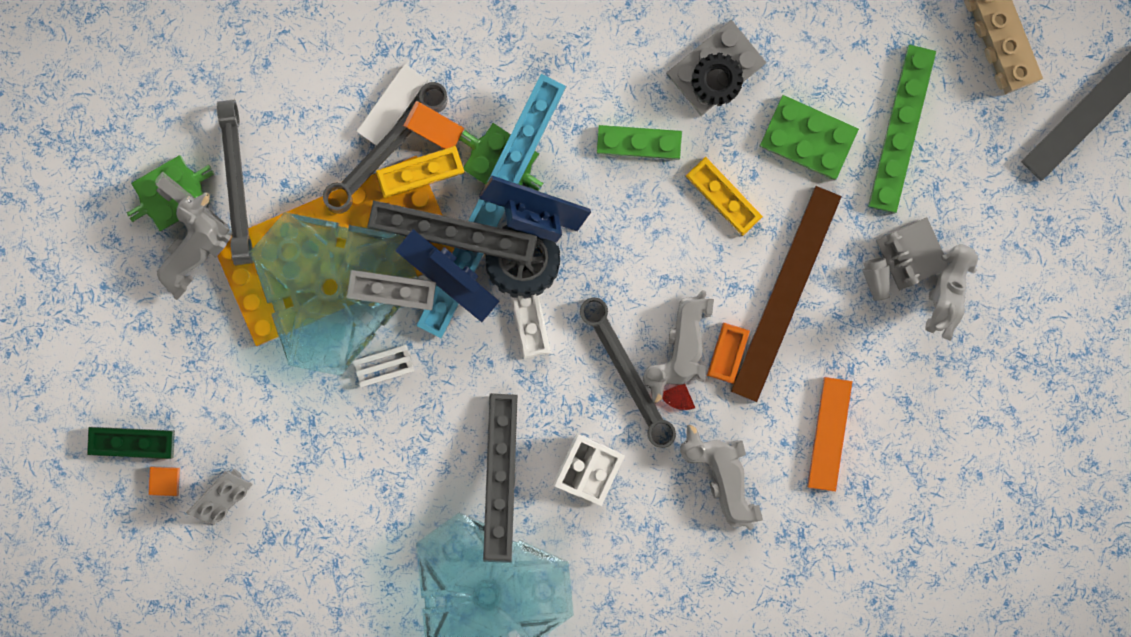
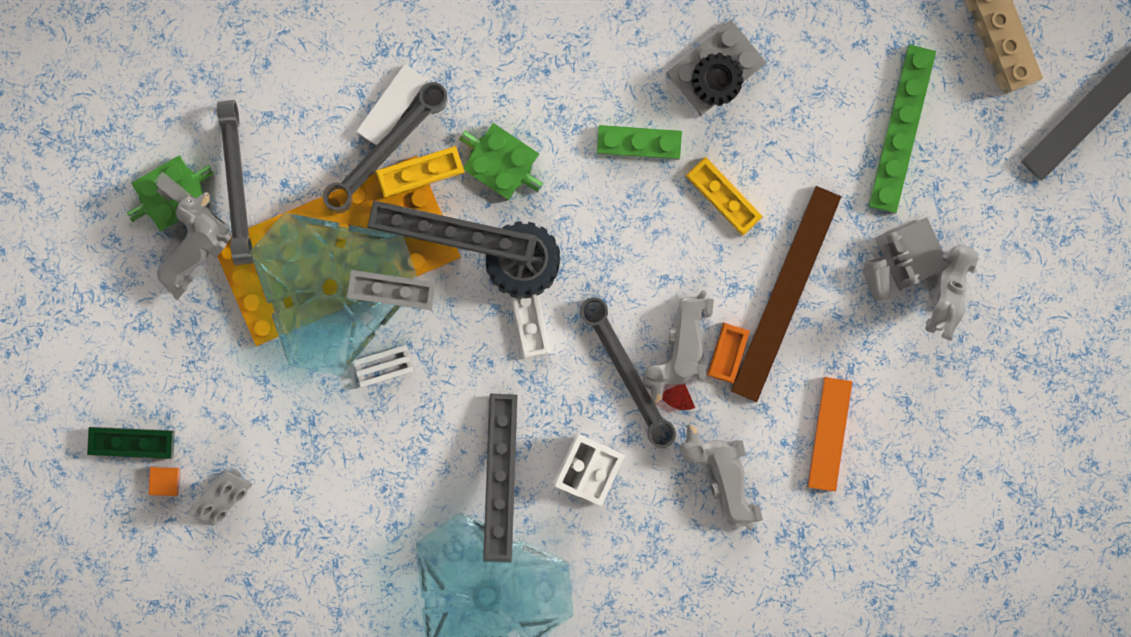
dark blue bracket [395,229,500,322] -> none
orange tile [403,101,465,149] -> none
medium azure plate [416,74,567,338] -> none
dark blue bracket [479,176,591,243] -> none
bright green plate [759,95,859,180] -> none

